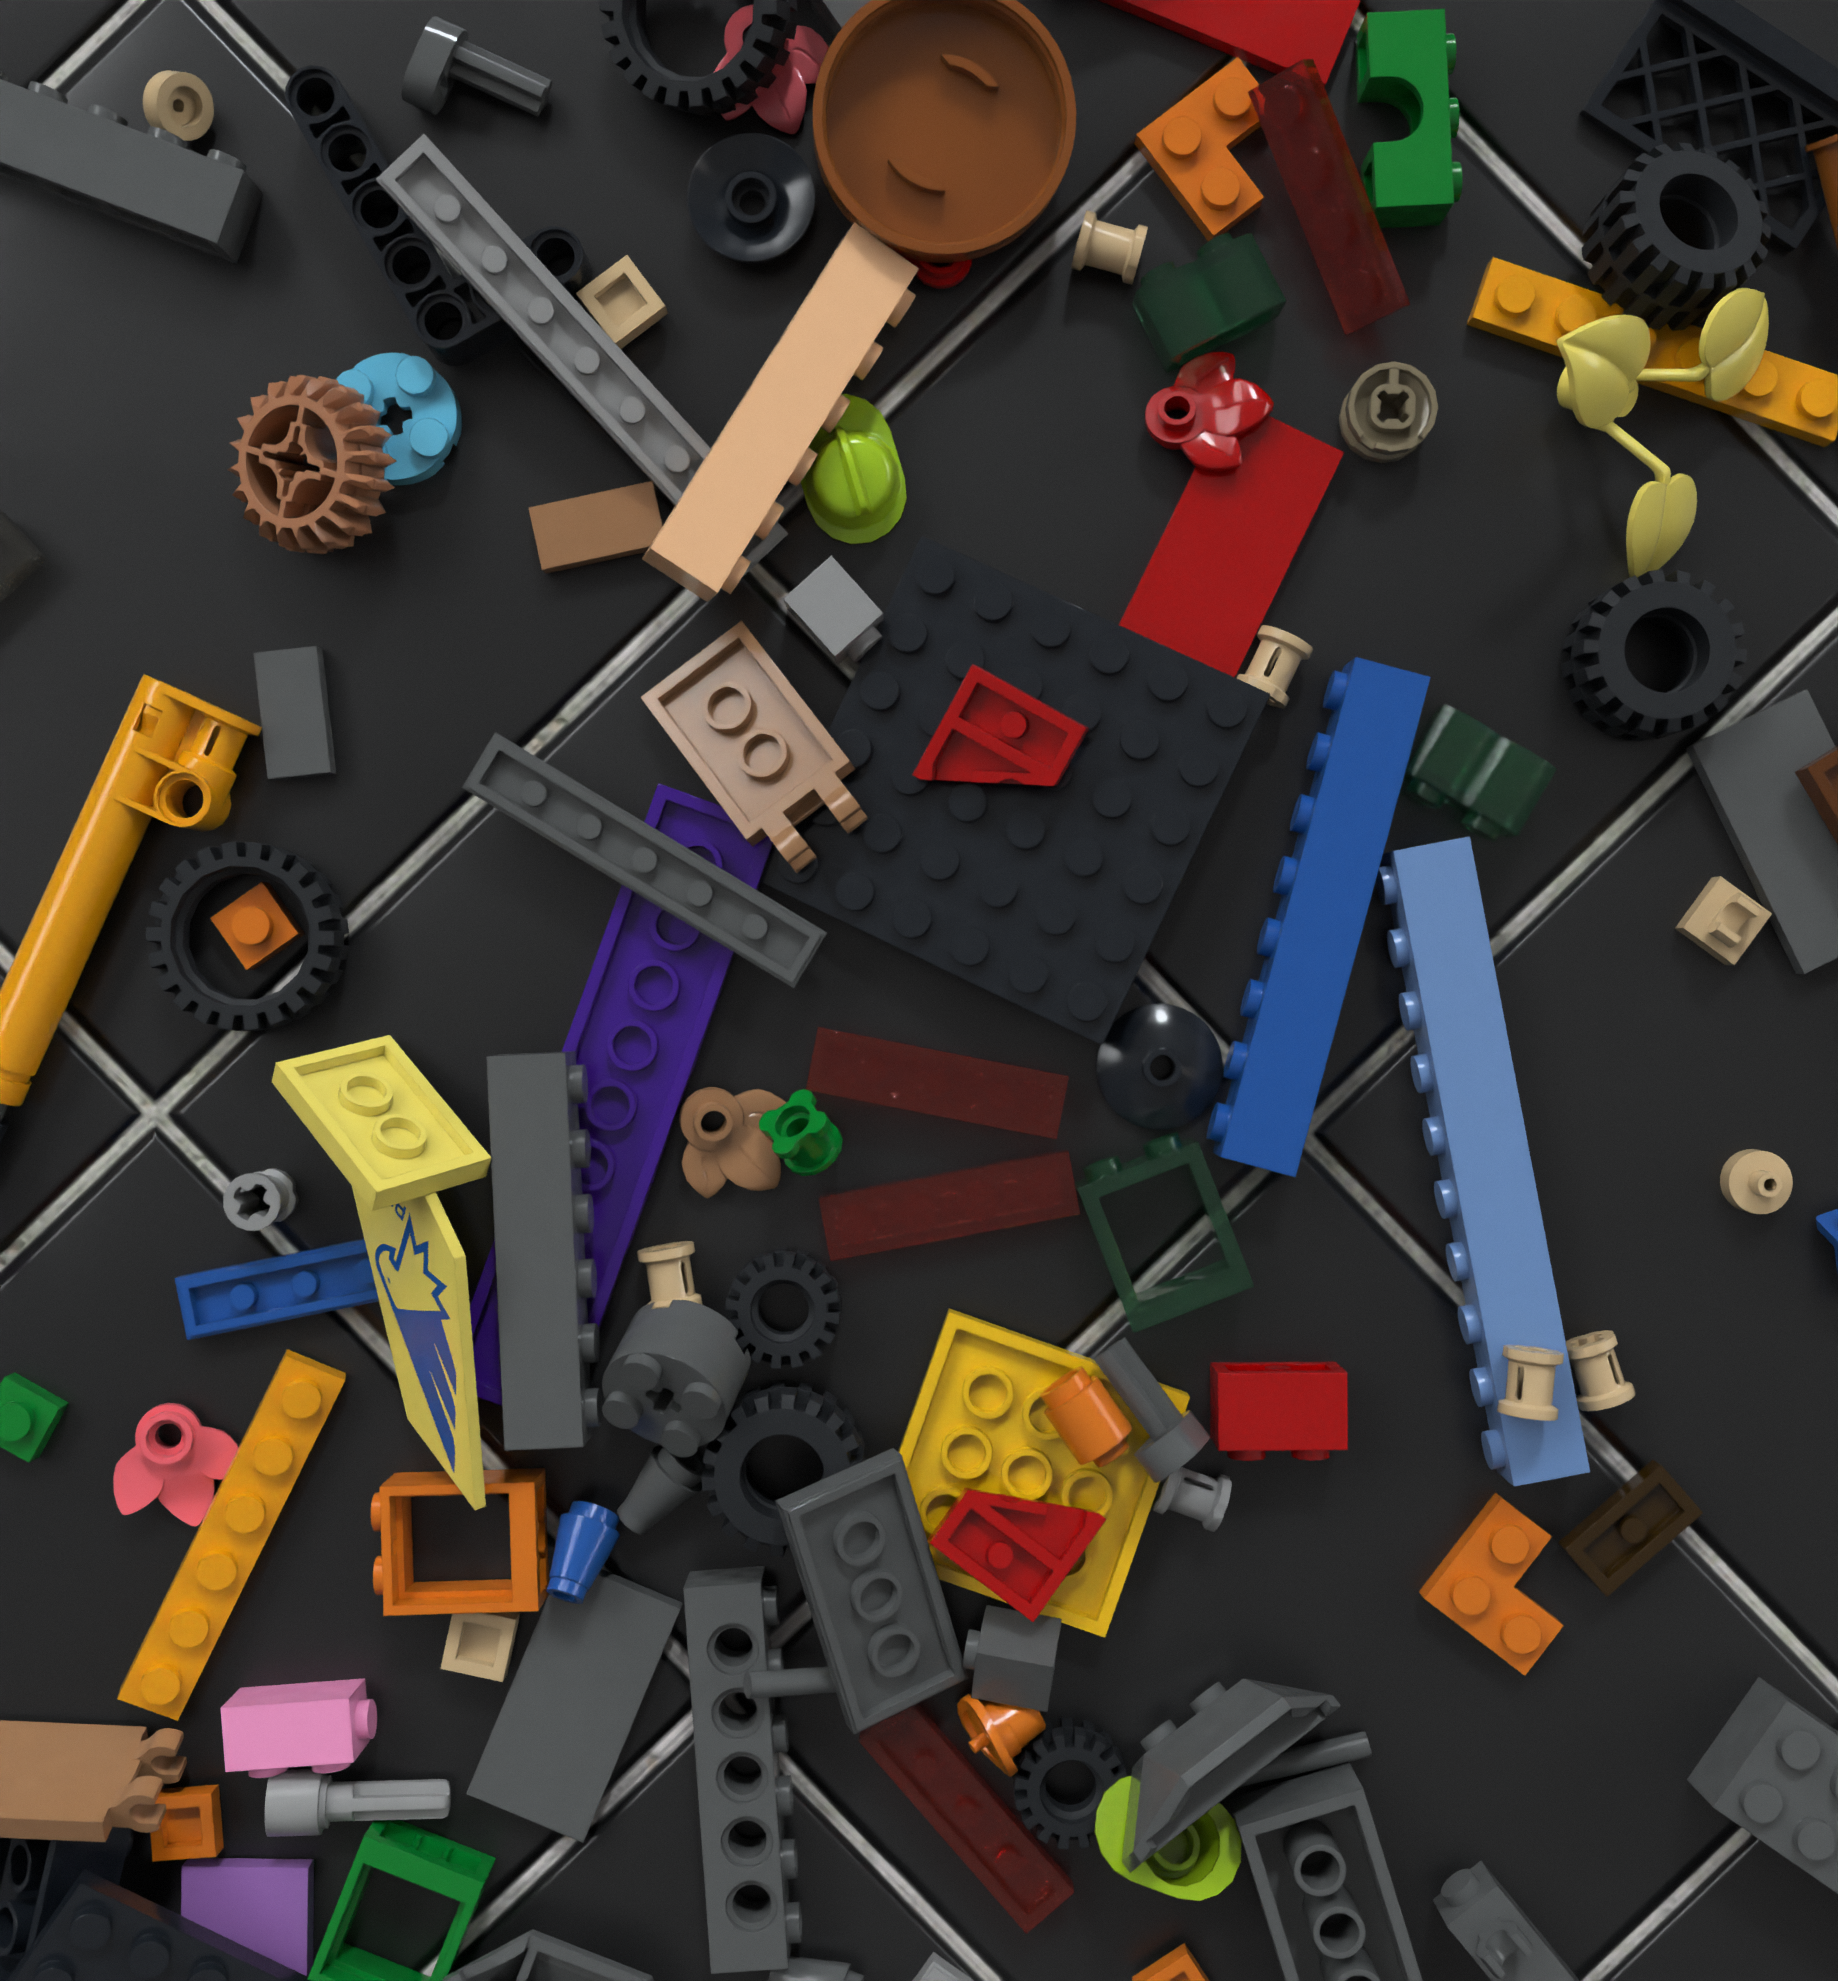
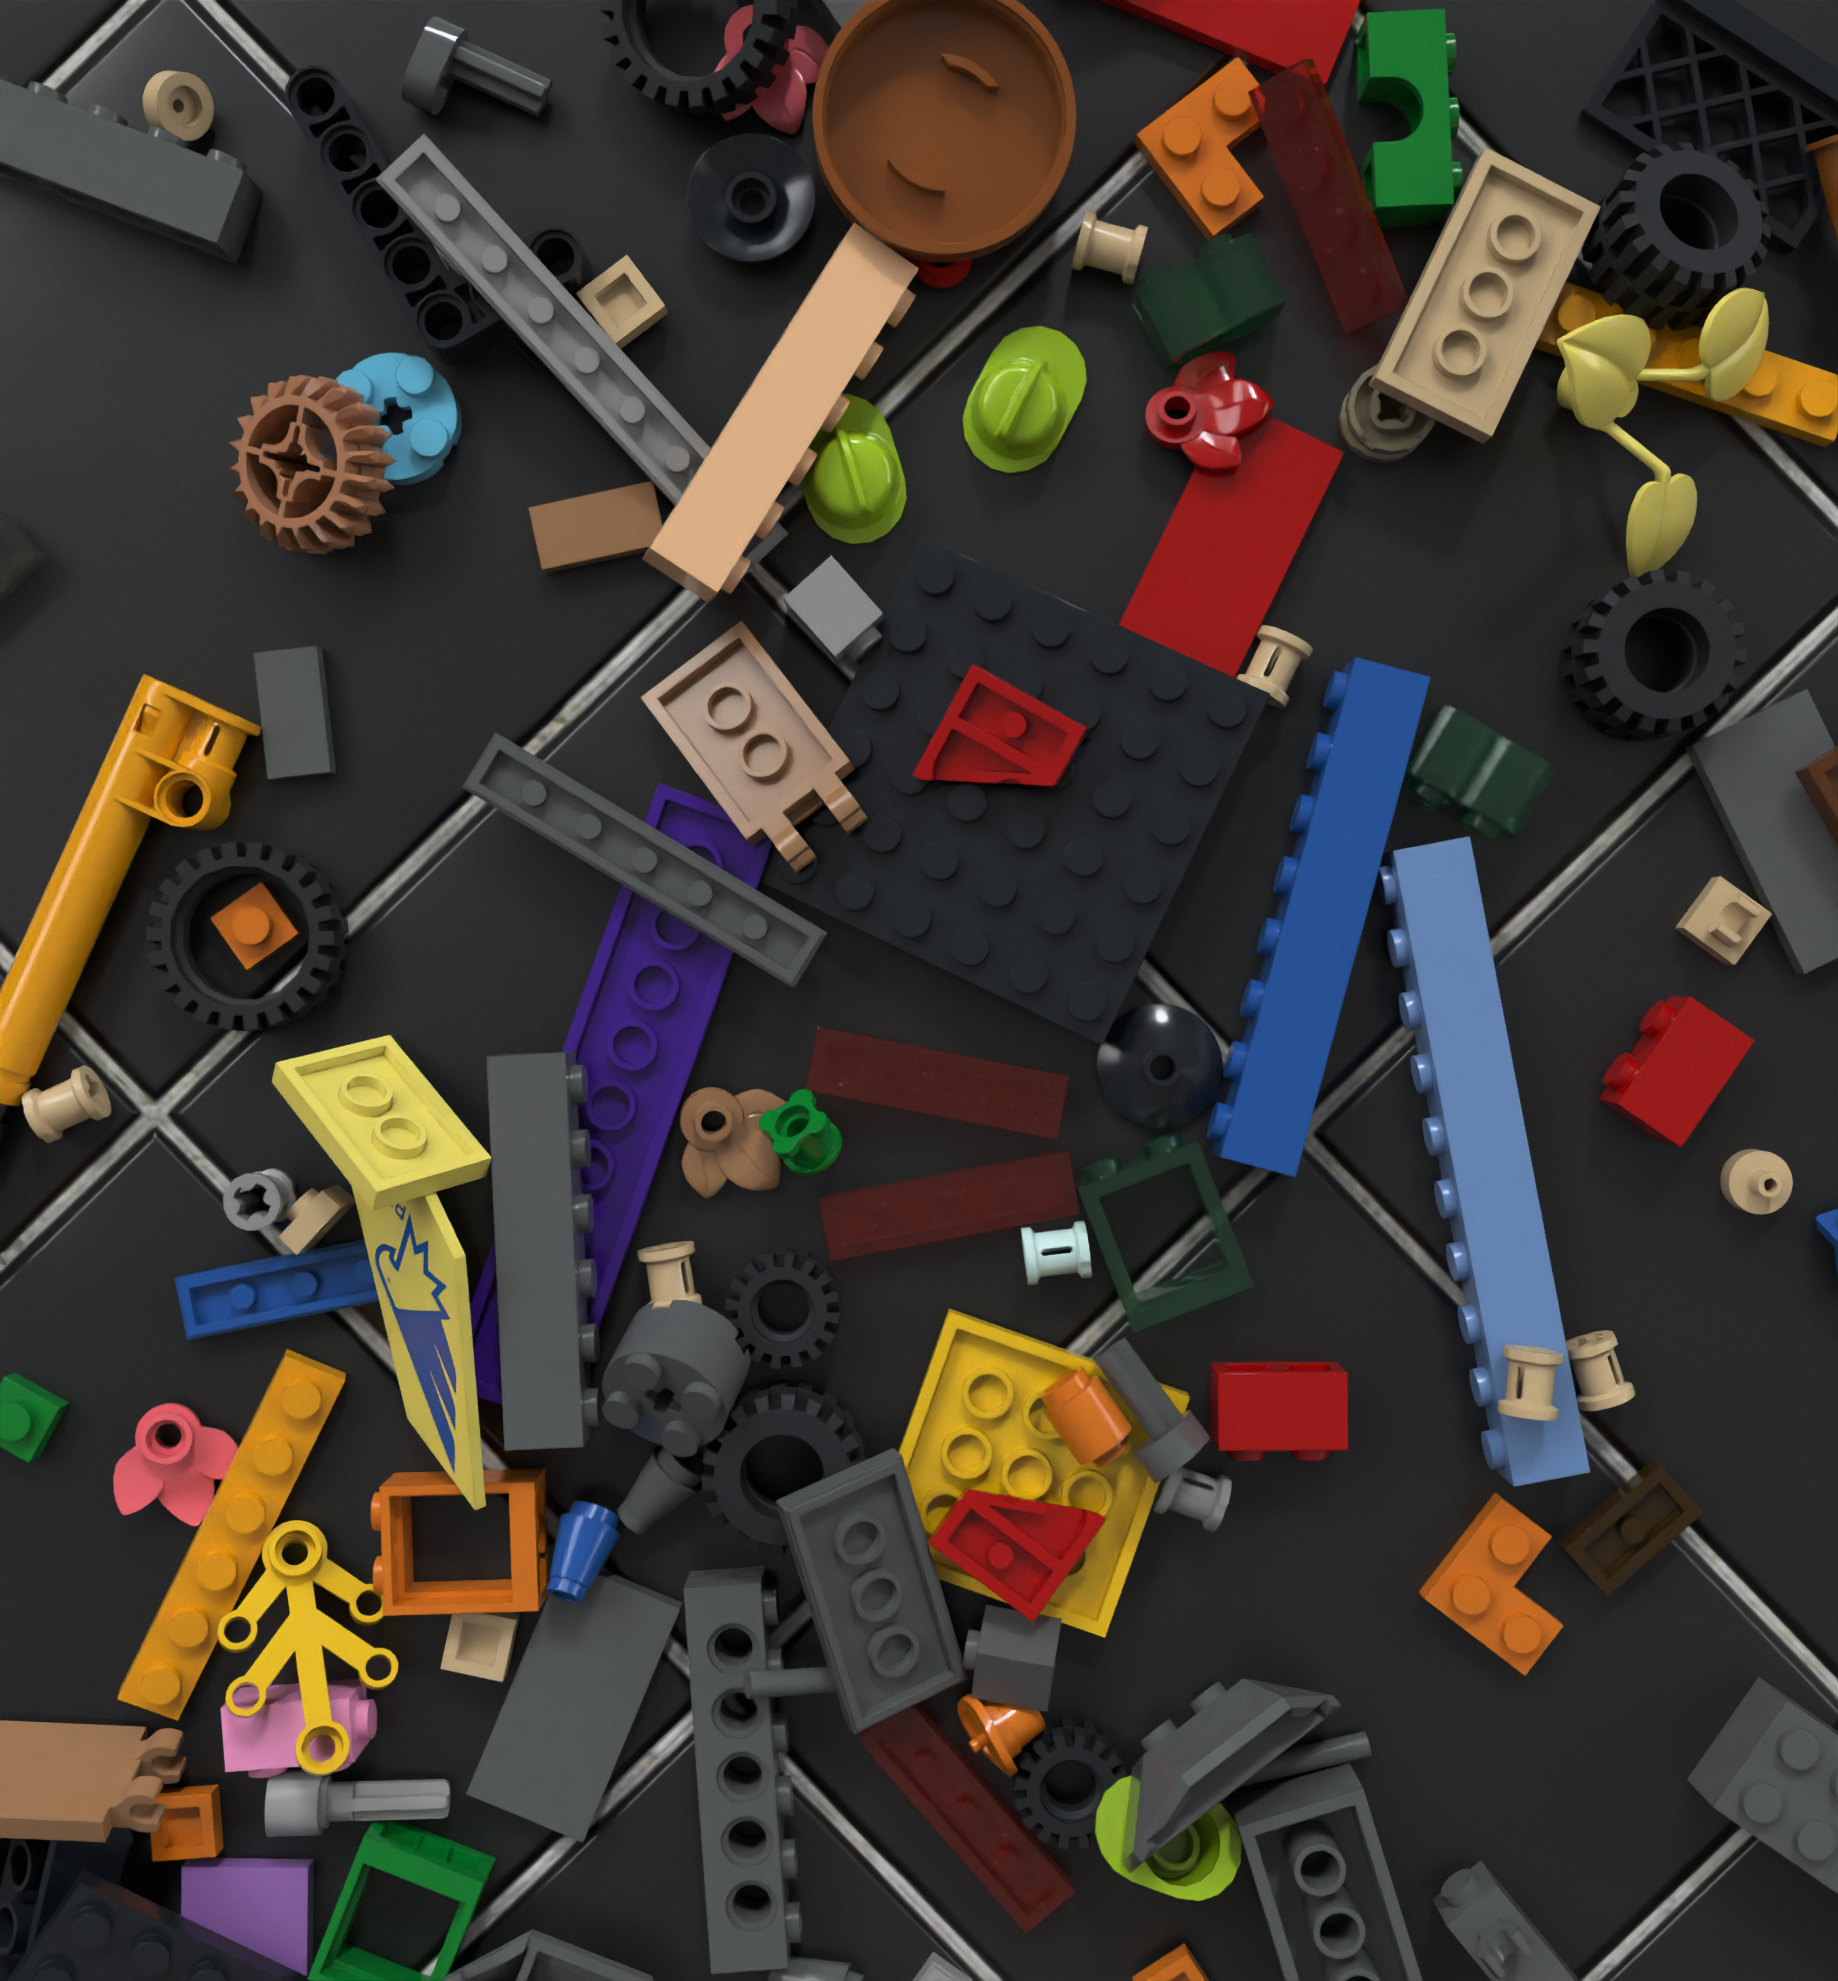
none -> tan bush [21,1065,112,1144]
none -> yellow plant [217,1520,399,1776]
none -> tan plate [278,1184,356,1255]
none -> lime piece [963,326,1087,474]
none -> light aqua bush [1021,1220,1092,1285]
none -> tan plate [1368,147,1601,444]
none -> red brick [1598,996,1755,1147]

